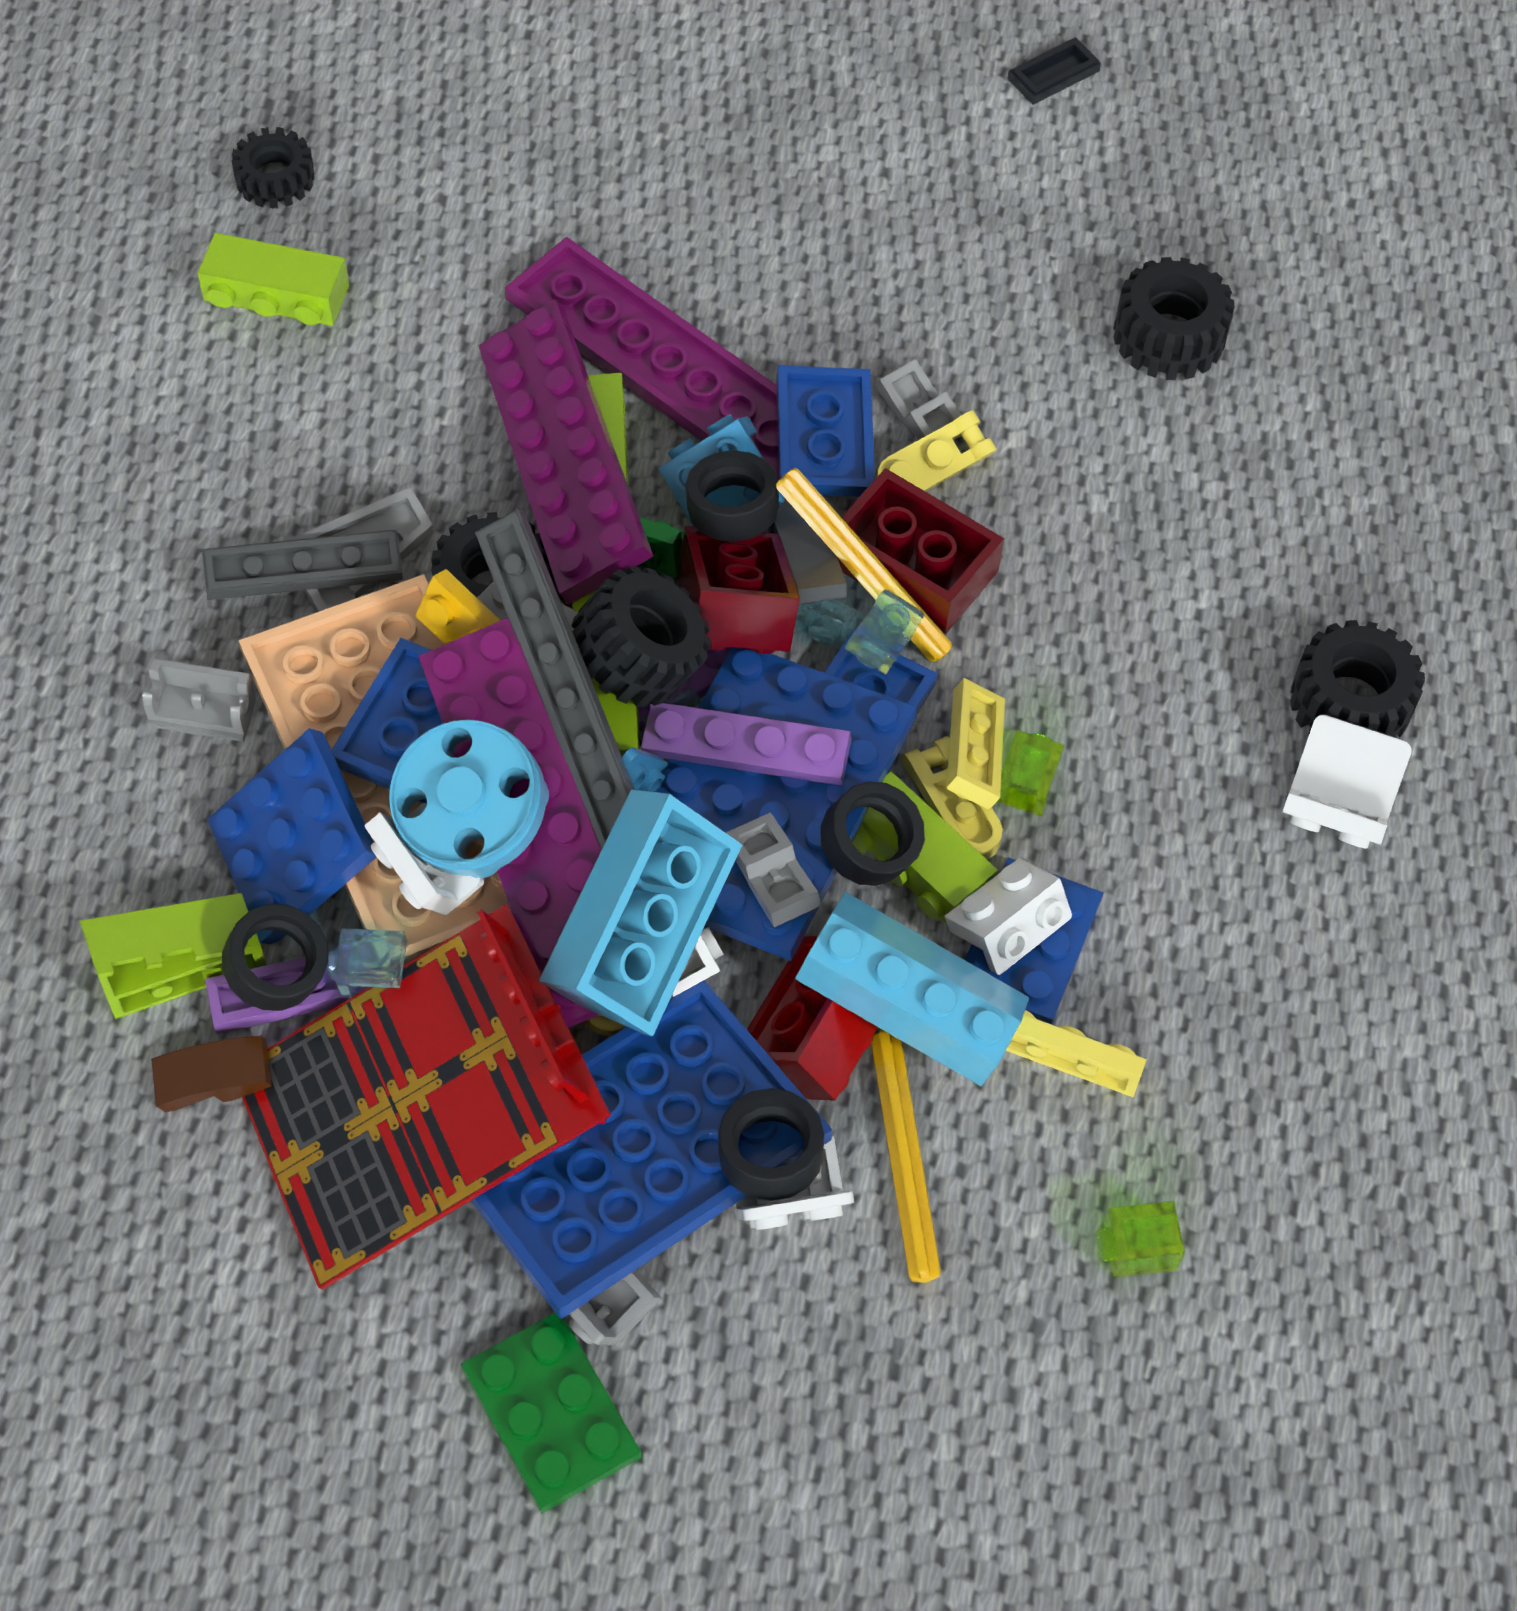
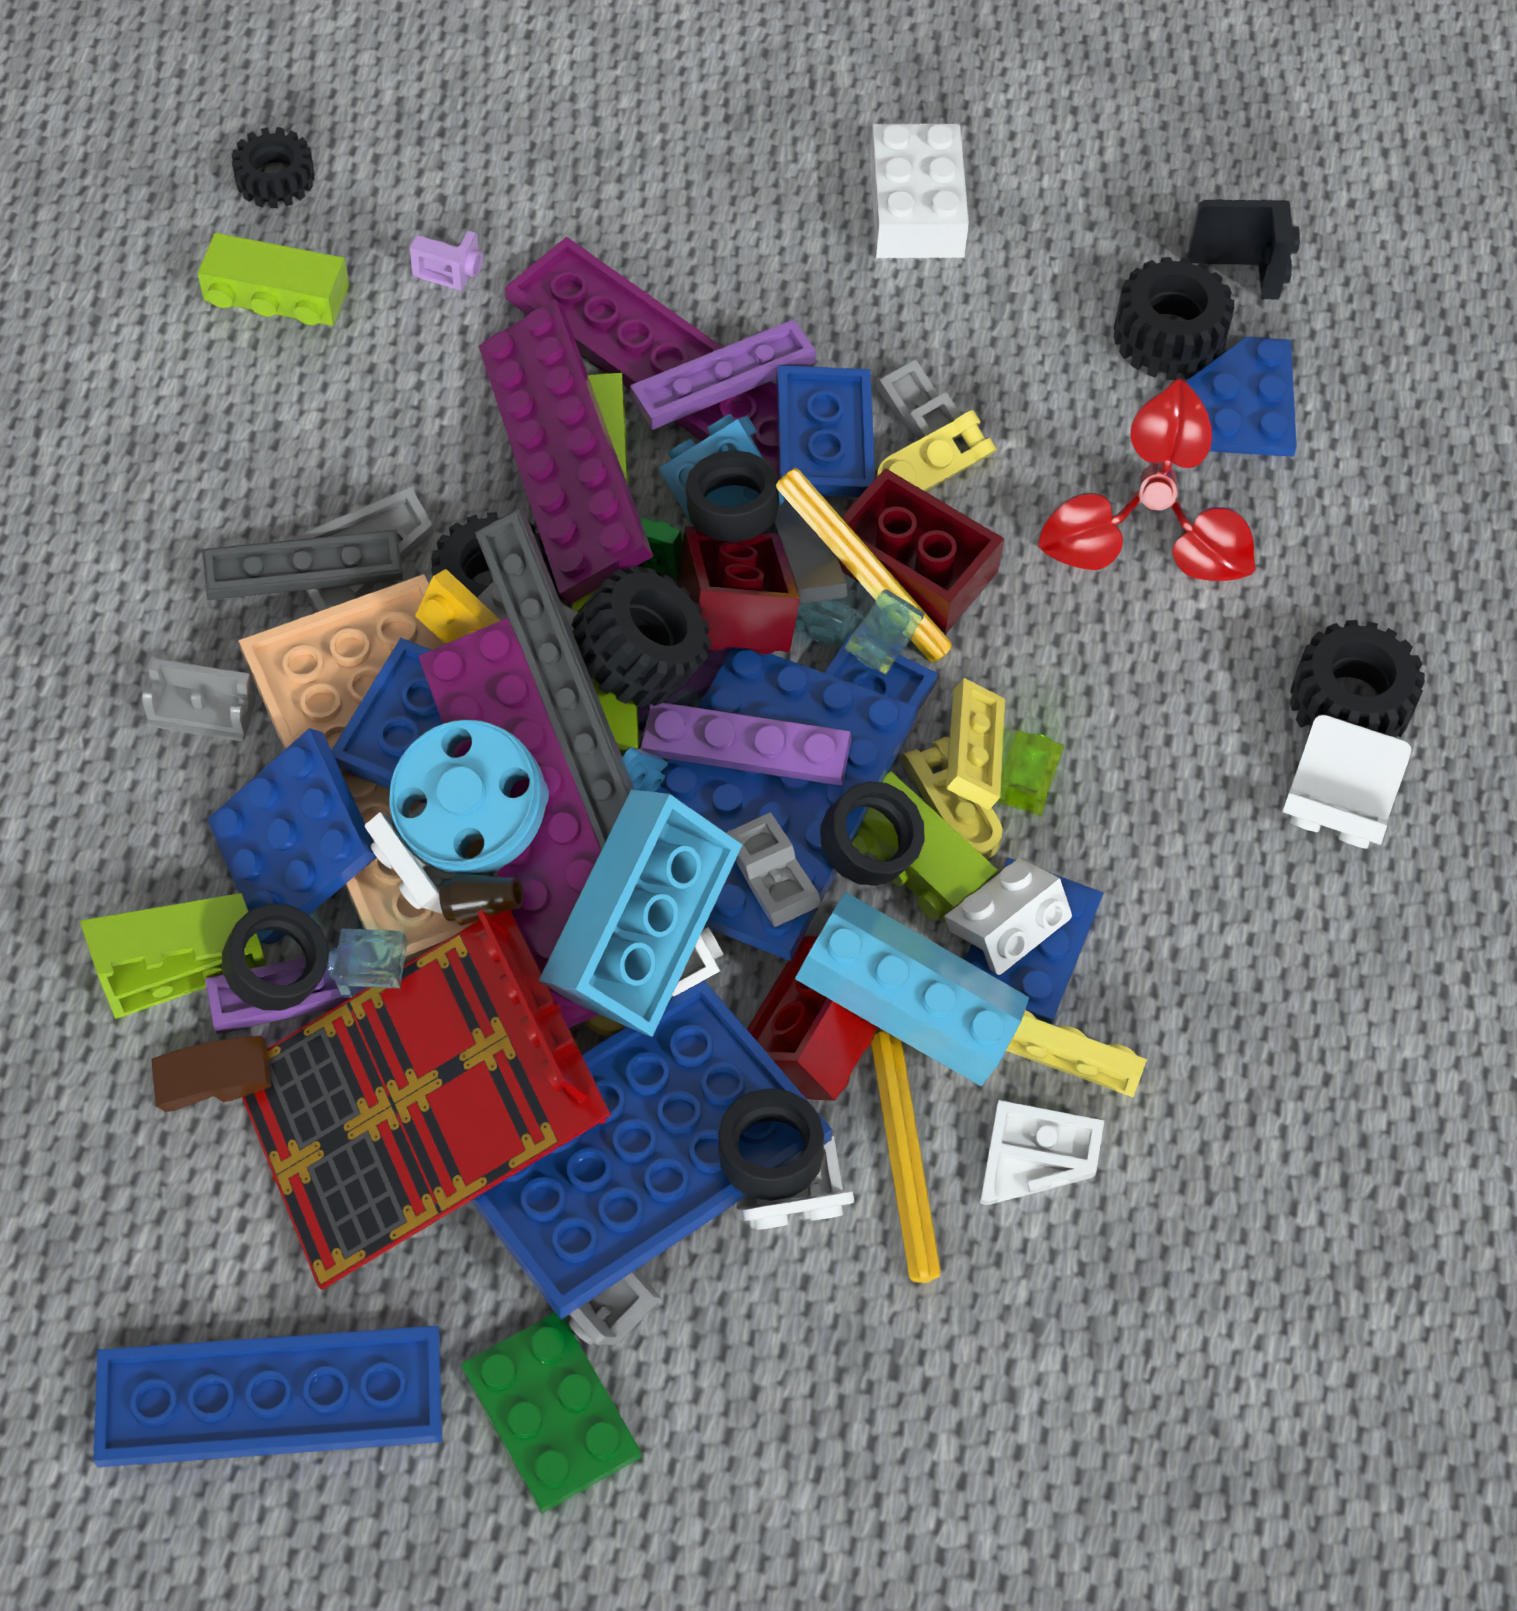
black tile [1007,37,1101,105] -> none
clear neon green brick [1096,1201,1185,1278] -> none
none -> blue plate [93,1326,443,1468]
none -> lavender bracket [409,230,483,291]
none -> dark brown cone [439,872,523,925]
none -> medium lavender plate [630,319,816,430]
none -> white brick [870,124,969,258]
none -> white wing [980,1100,1104,1205]
none -> red plant [1038,378,1256,581]
none -> blue plate [1186,337,1297,457]
none -> black bracket [1187,199,1300,300]

